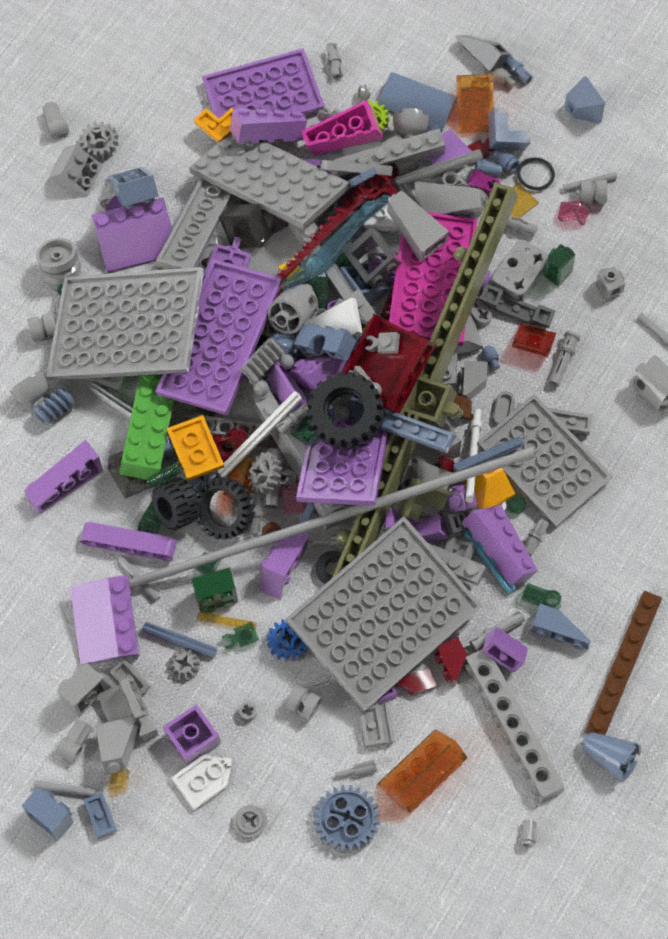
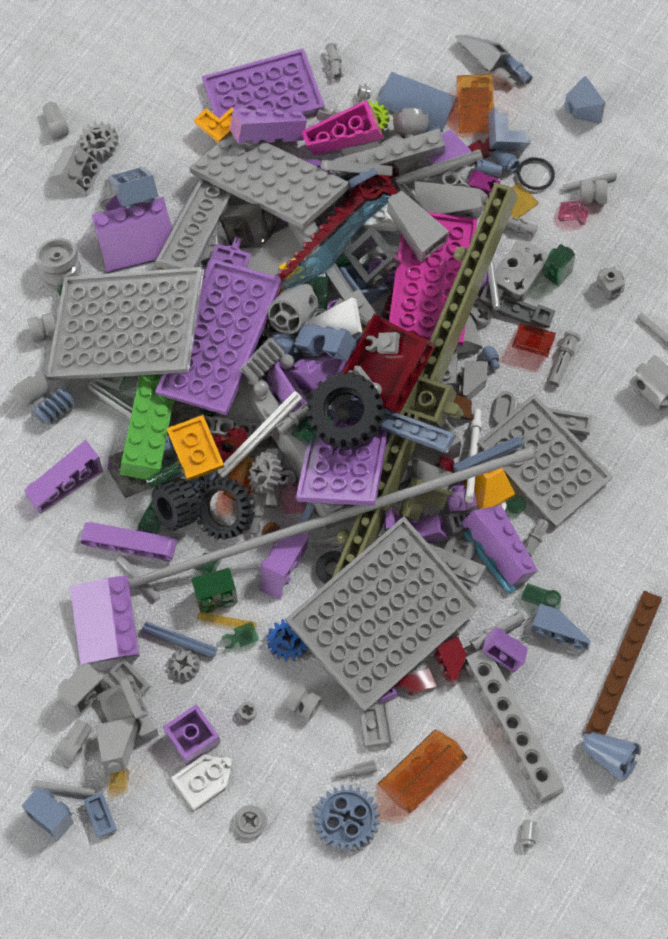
none -> light grey bar [487,259,500,310]

